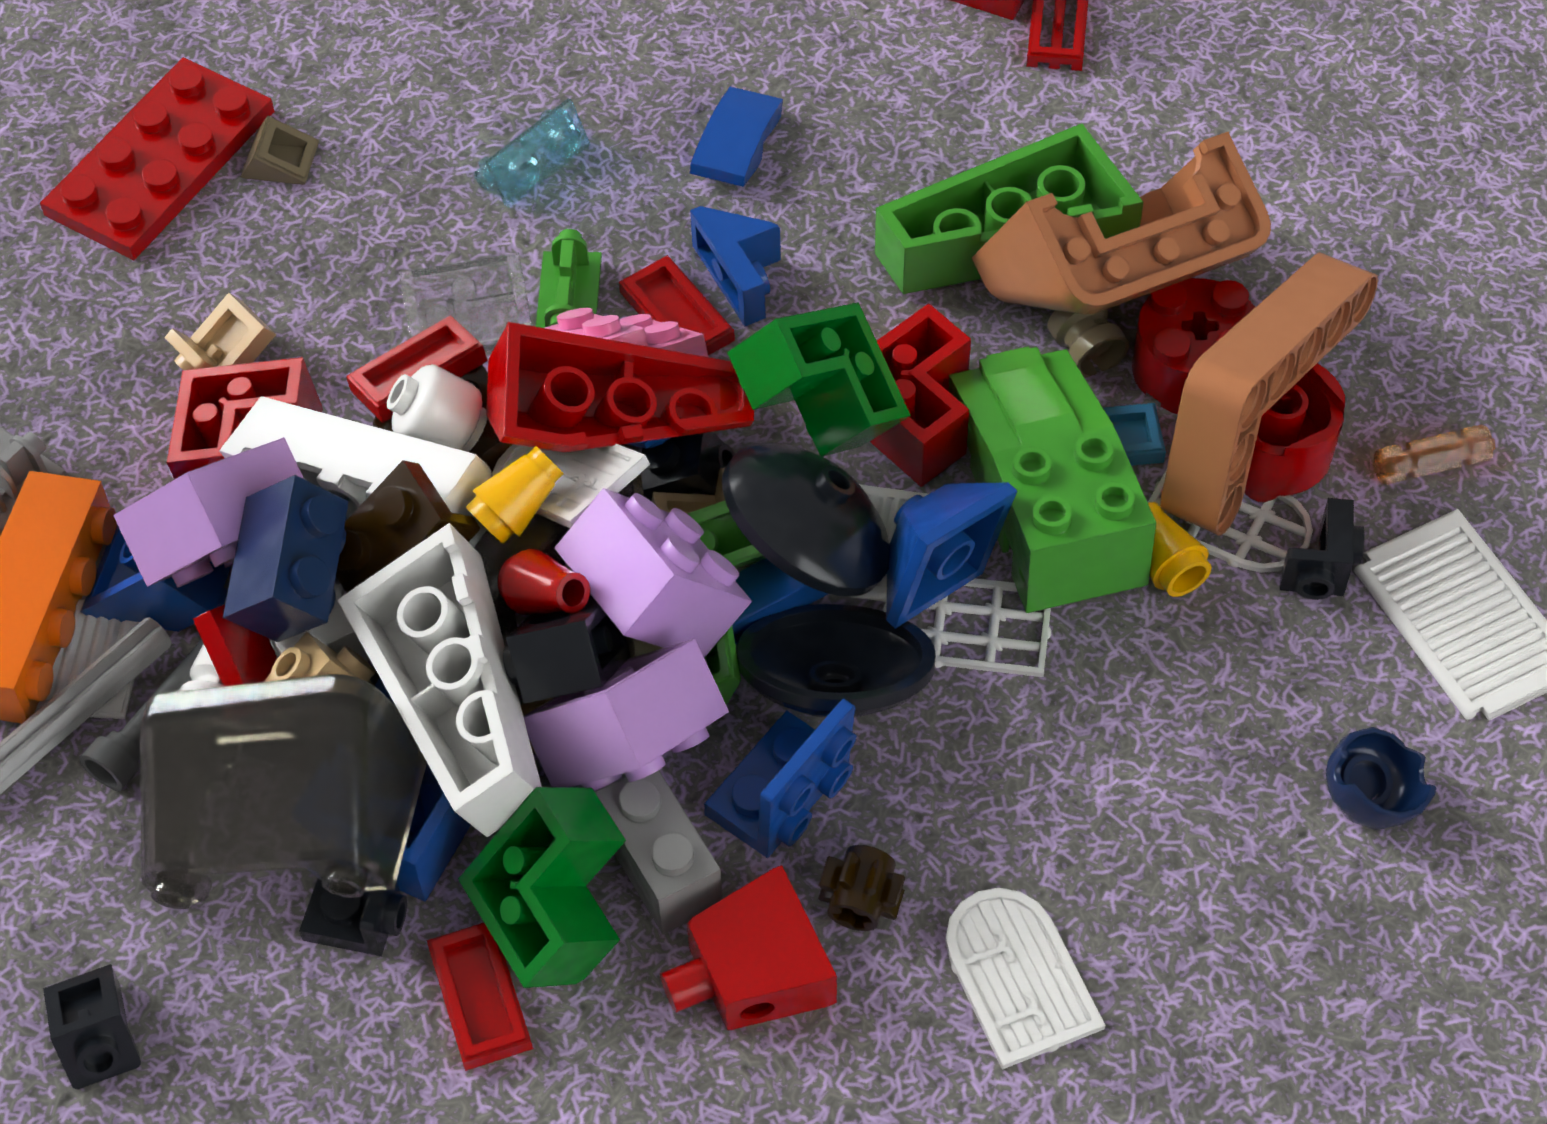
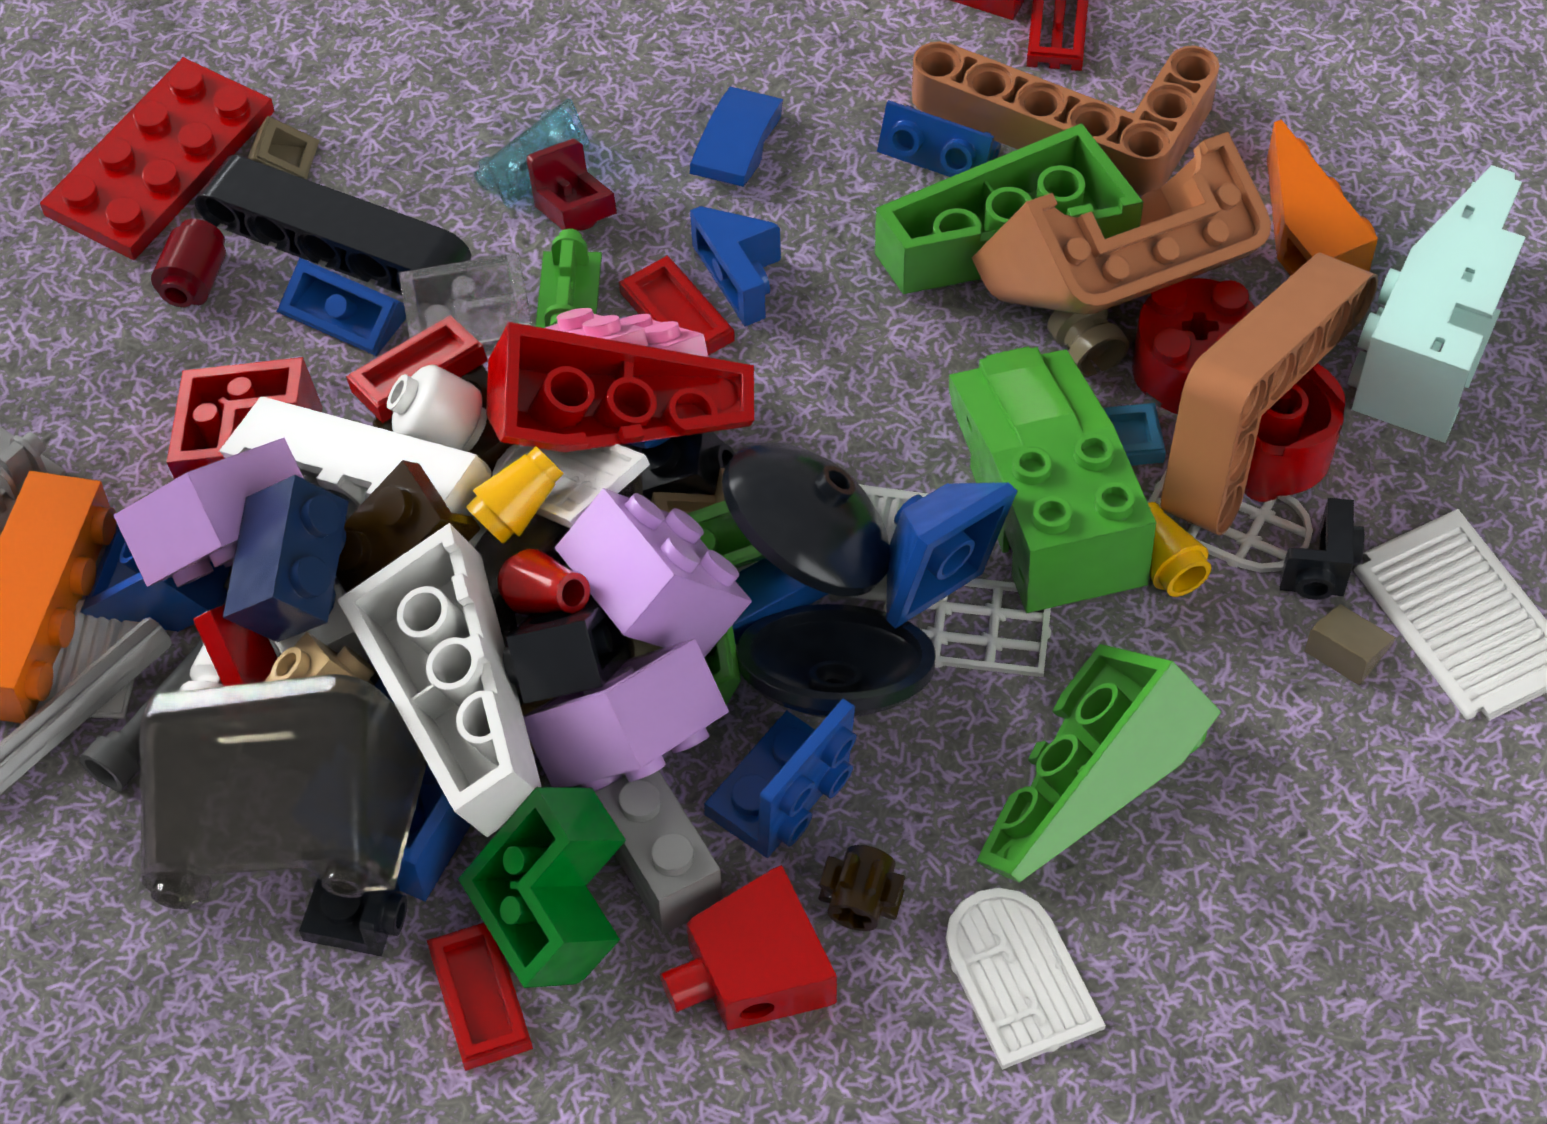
black bracket [43,964,141,1089] -> none
tan bracket [164,293,276,370] -> none
green brick [727,302,911,457] -> none
red brick [869,303,971,487] -> none
dark blue hair [1326,727,1437,830] -> none
clear orange axle [1372,425,1496,485] -> none
none -> dark red brick [151,219,226,308]
none -> black beam [195,155,471,307]
none -> blue slope [276,258,413,356]
none -> dark red bracket [526,138,617,231]
none -> blue hinge [877,100,1001,177]
none -> nougat beam [912,41,1220,196]
none -> bright green wedge [976,644,1221,883]
none -> orange slope [1267,119,1378,276]
none -> dark tan slope [1304,604,1396,686]
none -> light aqua piece [1347,165,1526,443]

